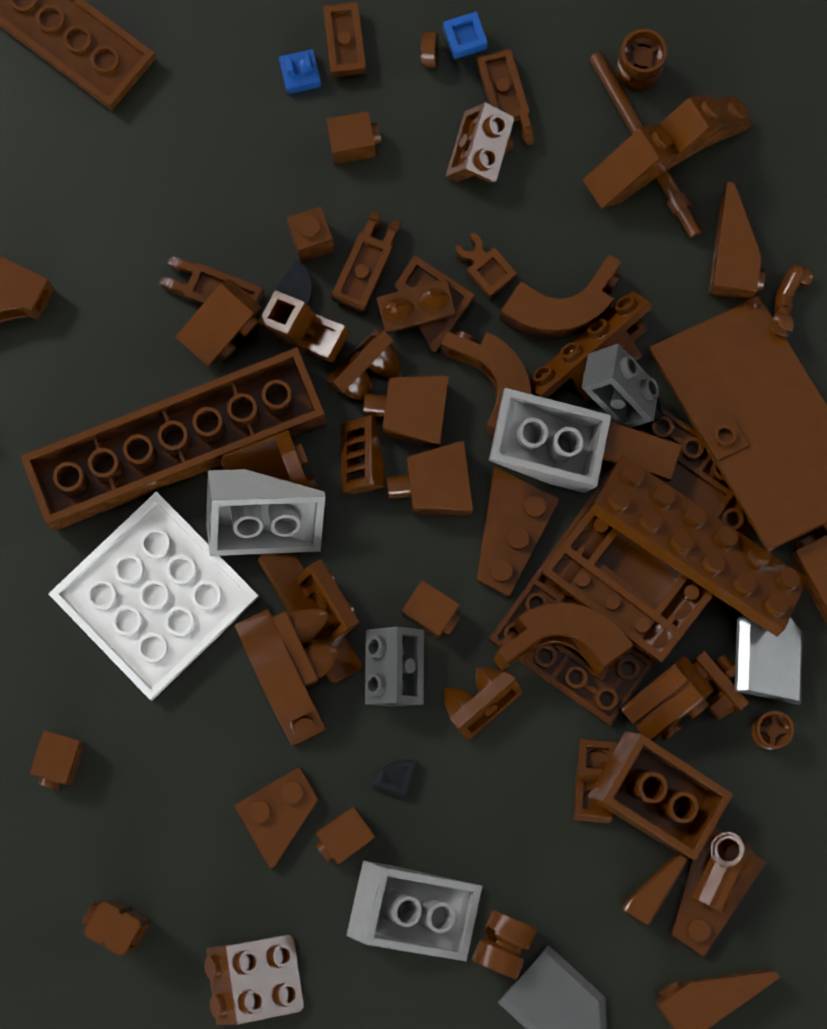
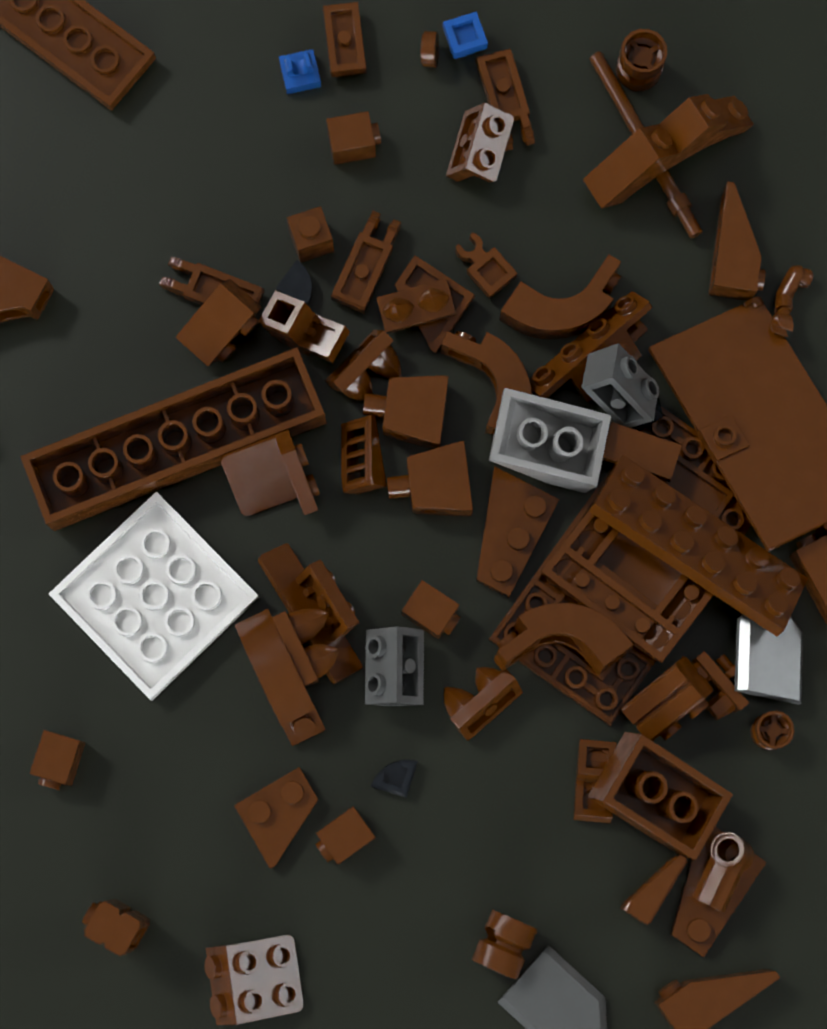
light grey slope [206,469,325,556] -> none
light grey slope [347,860,482,961] -> none

